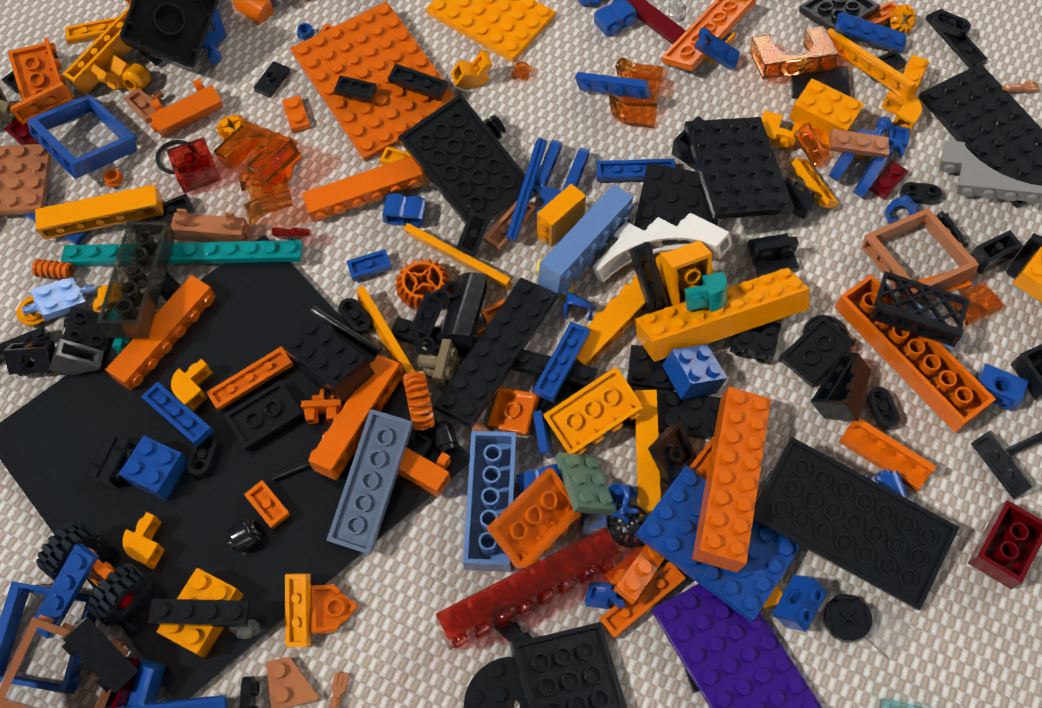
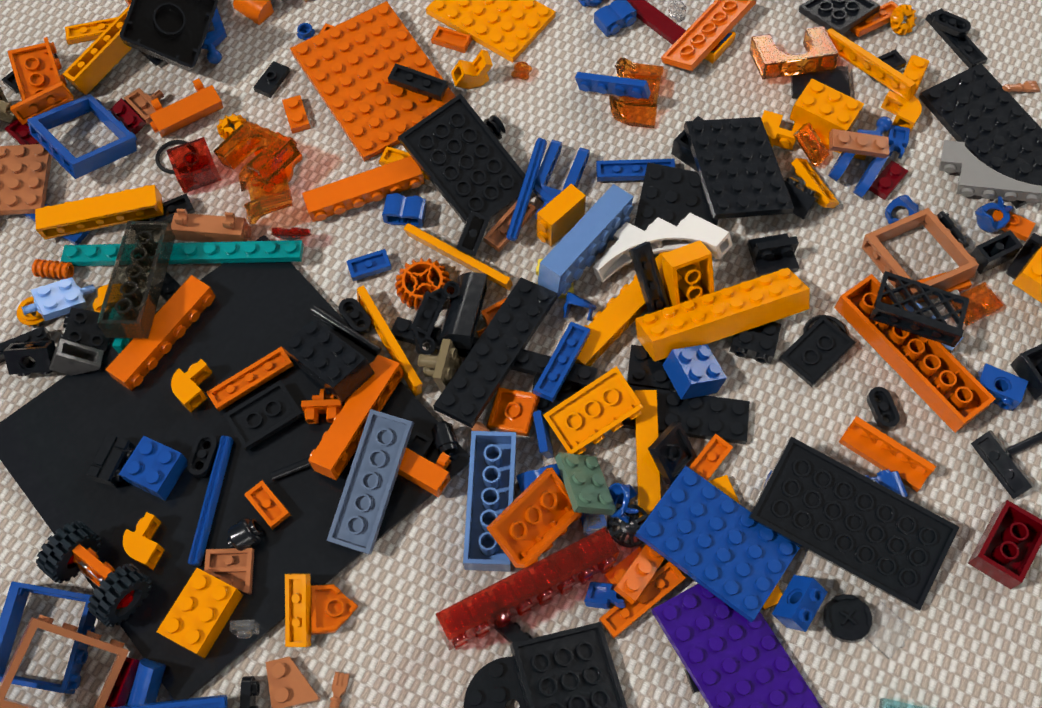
blue plate [34,543,99,639] -> none
black brick [61,617,139,693] -> none
light orange brick [91,54,134,90] -> none
orange plate [103,169,124,188] -> none
light orange head [122,63,151,91] -> none
blue plate [141,382,214,447] -> none
black plate [148,598,251,627] -> none
black plate [334,75,377,103] -> none
orange gear [403,371,435,431] -> none
teal brick [684,272,728,312] -> none
orange brick [692,386,771,573] -> none
blue plate [695,28,740,70] -> none
black wedge [811,353,871,421] -> none
blue plate [835,12,907,54] -> none
black plate [899,182,942,205] -> none
none -> dark red plate [110,98,147,135]
none -> blue axle [188,436,233,566]
none -> nougat wing [204,548,254,594]
none -> orange tile [431,26,472,53]
none -> blue piece [975,196,1013,232]
none -> orange plate [991,209,1036,241]

